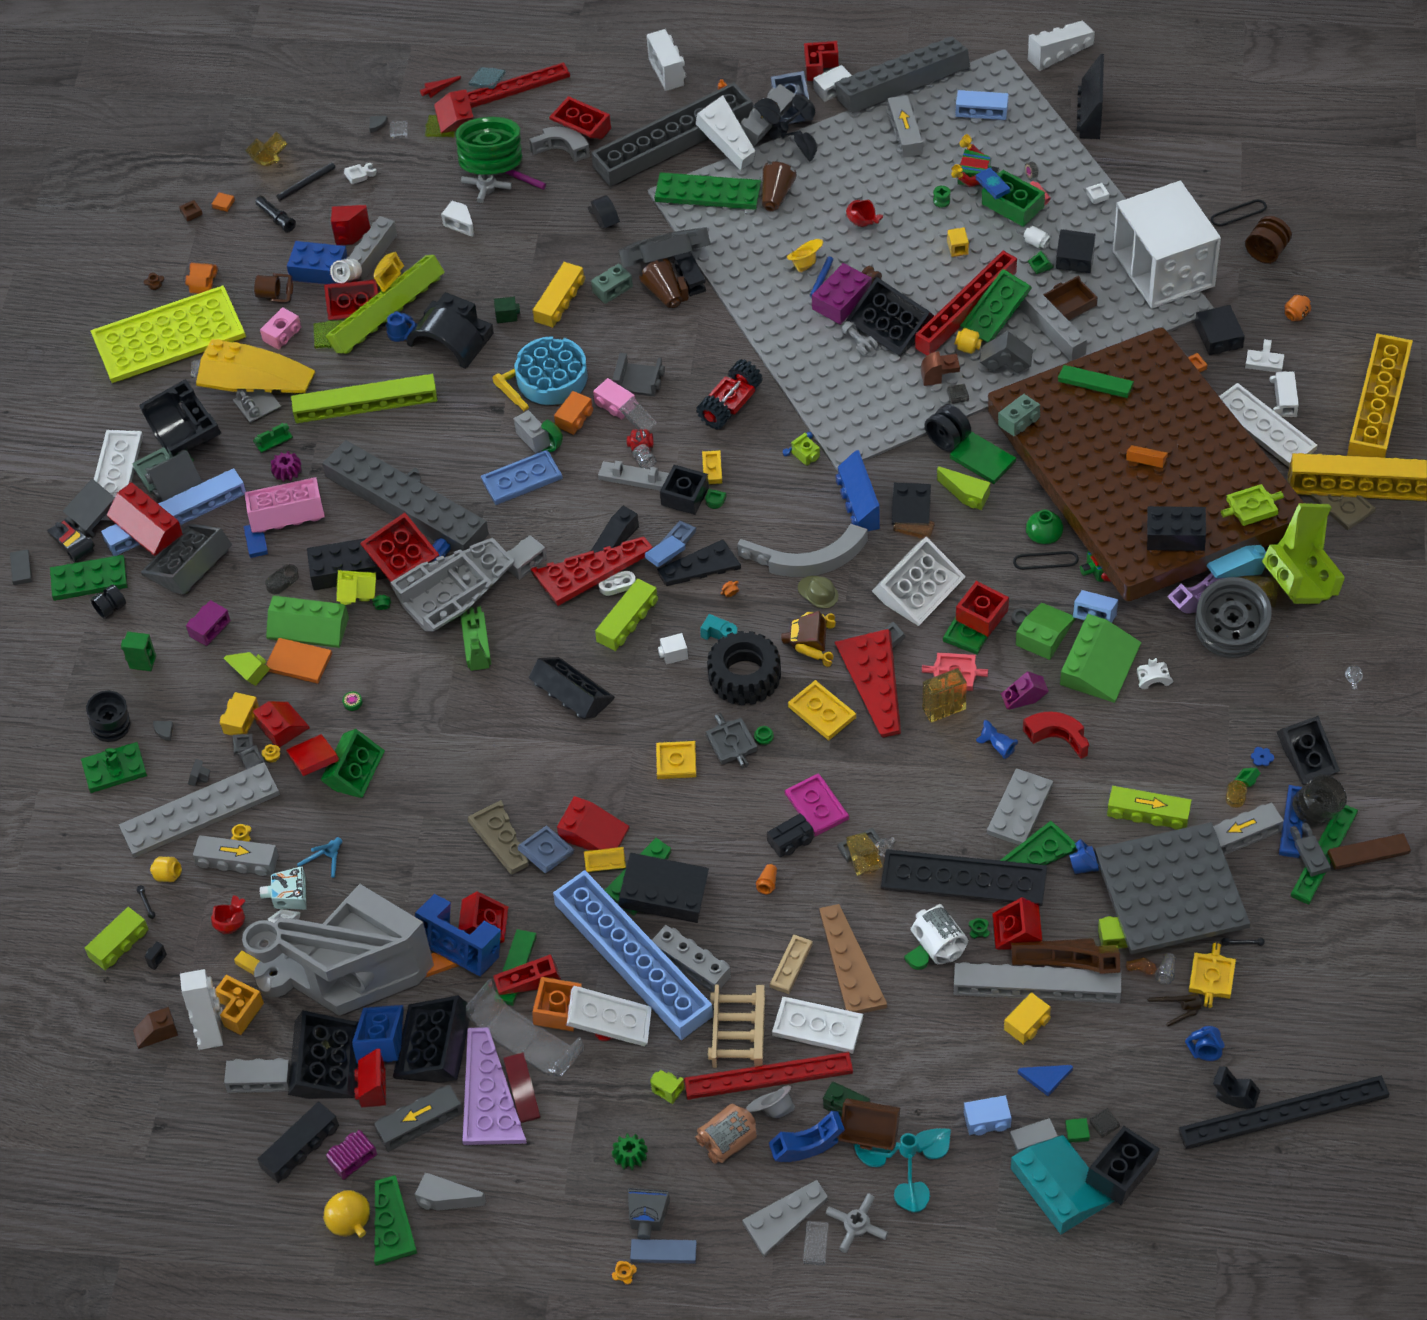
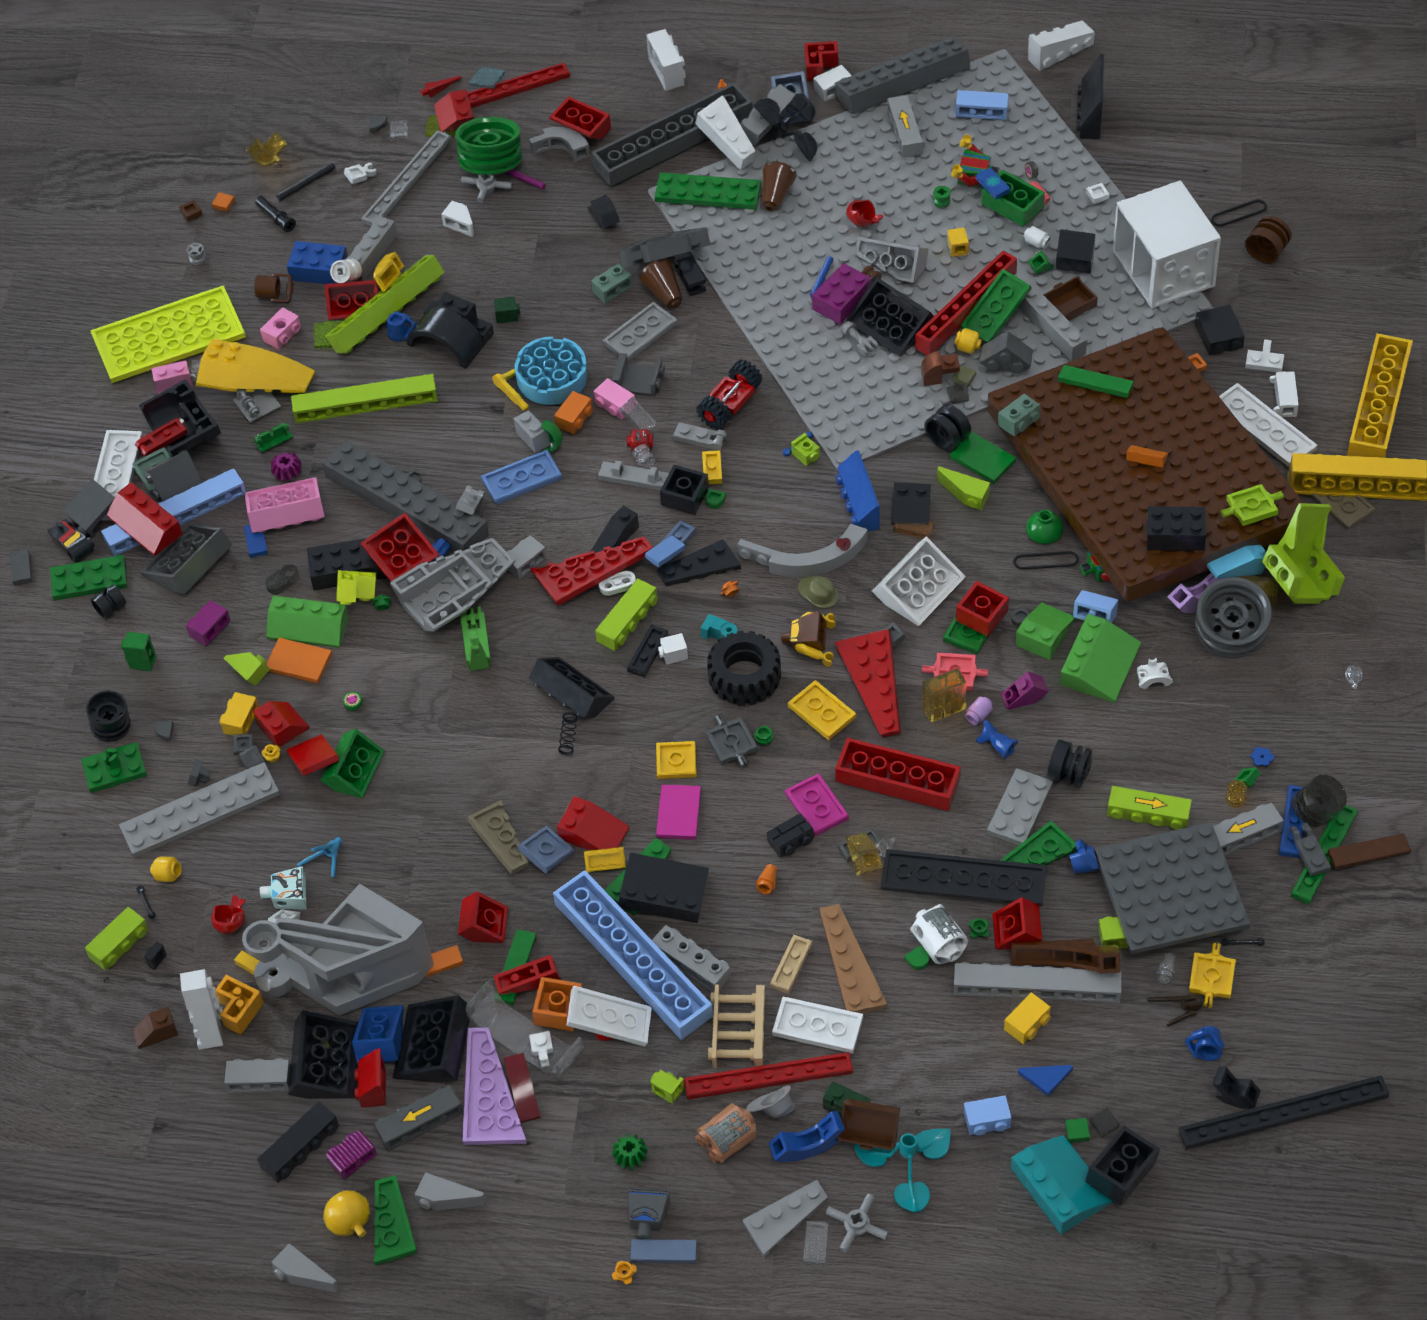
reddish brown plate [144,272,164,290] -> none
orange cylinder [185,262,218,294] -> none
light grey brick [193,835,279,876] -> none
yellow plate [231,824,251,842] -> none
red slope [331,205,371,245] -> none
blue plate [415,894,501,977] -> none
yellow brick [533,262,585,328] -> none
reddish brown tile [677,276,689,302] -> none
yellow piece [787,239,823,272] -> none
light grey tile [1010,1118,1058,1153] -> none
red arch [1023,711,1089,759] -> none
clear orange arm [1126,958,1157,975] -> none
black slope [1277,716,1340,785] -> none
orange head [1284,295,1311,321] -> none
none -> red plate [135,418,188,457]
none -> bright pink brick [151,360,193,394]
none -> light grey wheel [187,243,206,265]
none -> light grey slope [271,1243,339,1293]
none -> light grey tile [361,130,452,226]
none -> light grey plate [455,485,485,515]
none -> white plate [529,1031,553,1068]
none -> black piece [558,712,578,755]
none -> light grey tile [602,302,678,362]
none -> black tile [627,625,668,678]
none -> dark pink tile [656,785,701,840]
none -> light grey plate [673,422,727,450]
none -> red brick [835,737,961,811]
none -> dark red piece [836,538,851,551]
none -> light grey wedge [855,237,929,283]
none -> olive tile [952,365,976,387]
none -> lavender brick [965,697,993,725]
none -> black wheel [1047,739,1092,789]

